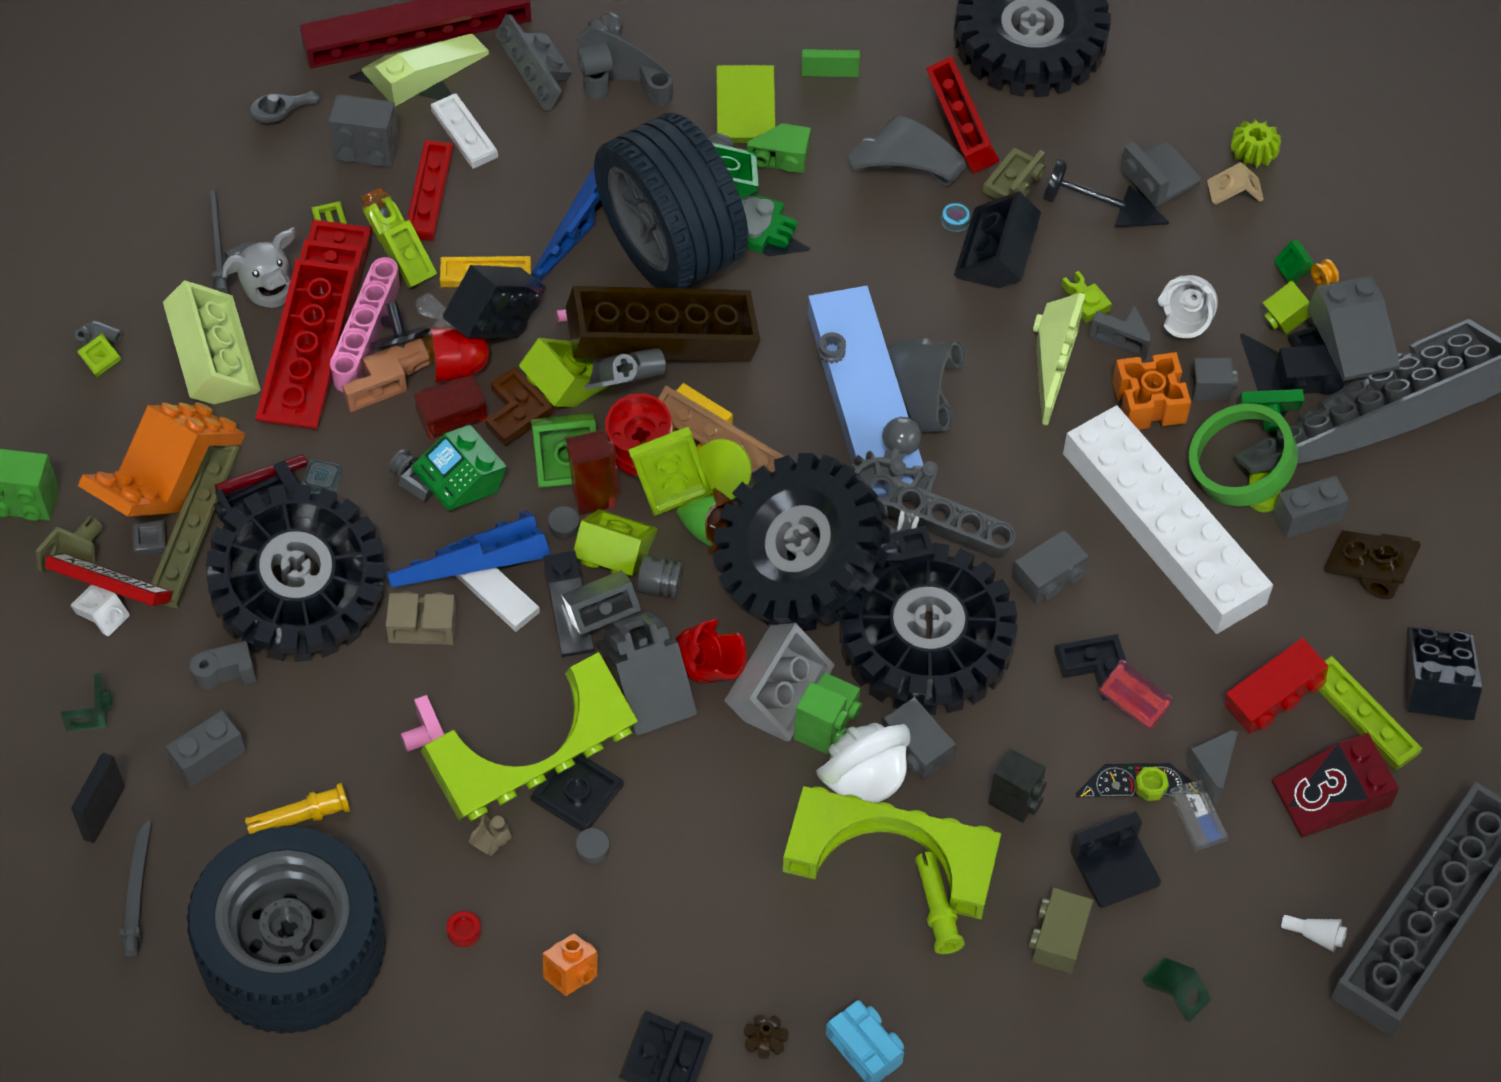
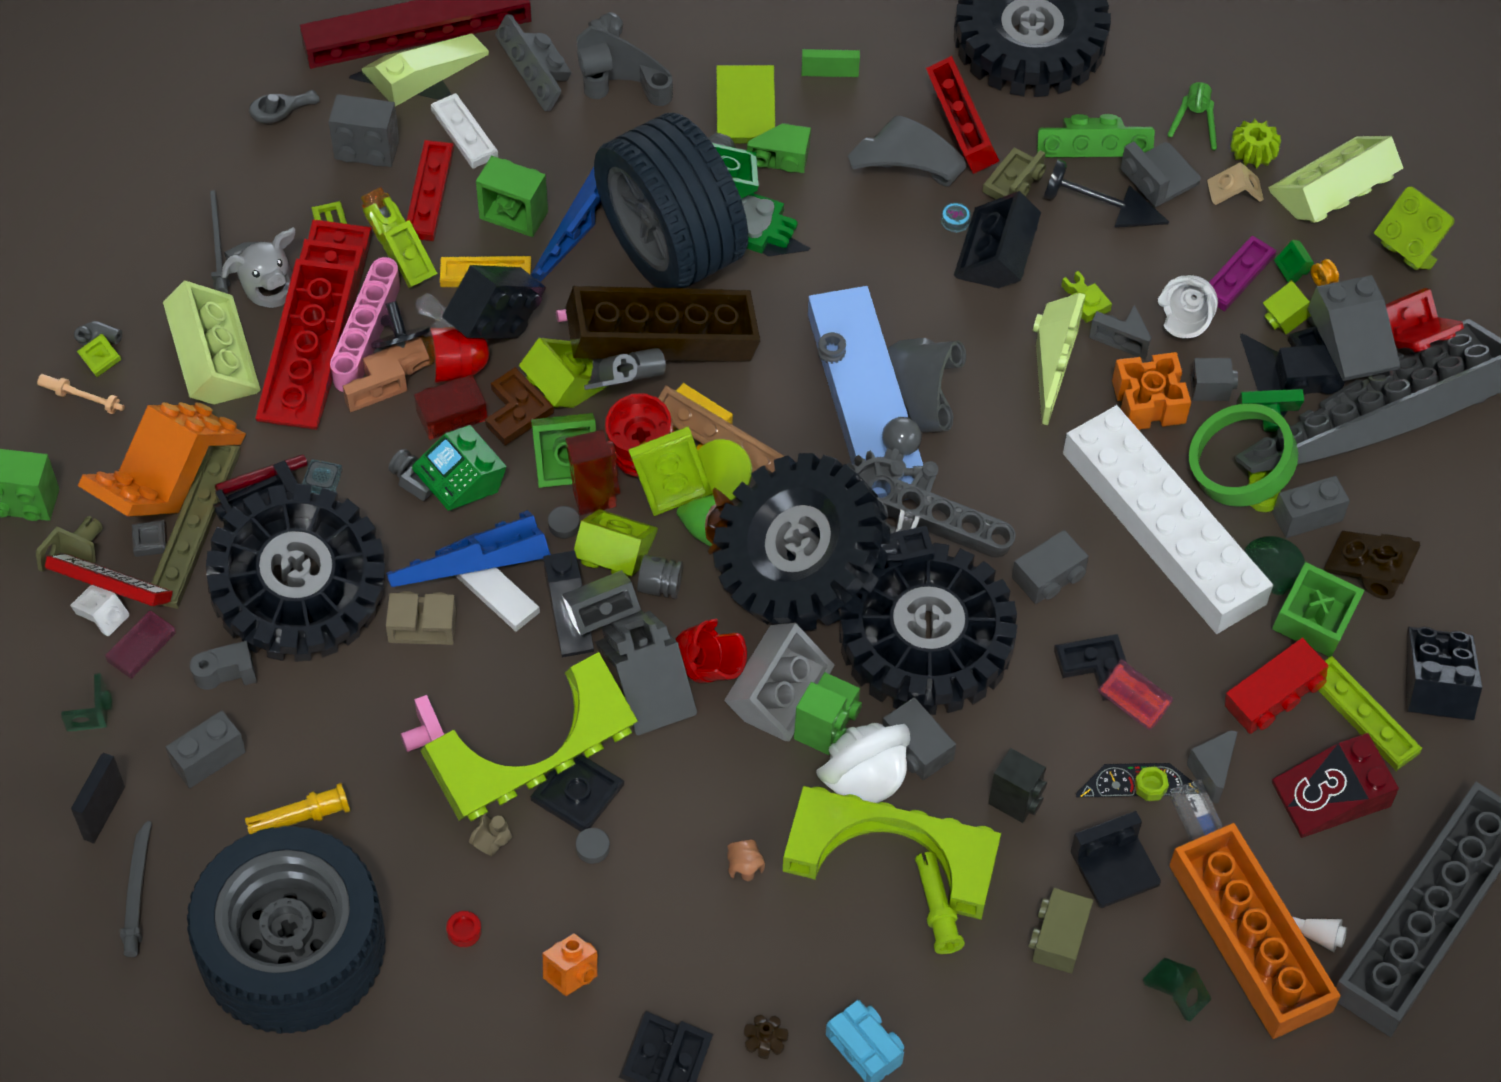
none -> light nougat piece [37,374,125,414]
none -> clear pink tile [105,610,176,679]
none -> bright green brick [476,155,548,237]
none -> nougat arm [727,840,765,881]
none -> bright green bracket [1037,114,1155,157]
none -> bright green plant [1167,82,1217,150]
none -> orange brick [1169,823,1341,1039]
none -> magenta tile [1209,235,1277,311]
none -> clear green dish [1244,536,1305,595]
none -> yellowish green slope [1268,136,1403,223]
none -> bright green brick [1272,562,1365,657]
none -> lime bracket [1374,187,1454,270]
none -> red bracket [1386,288,1464,352]

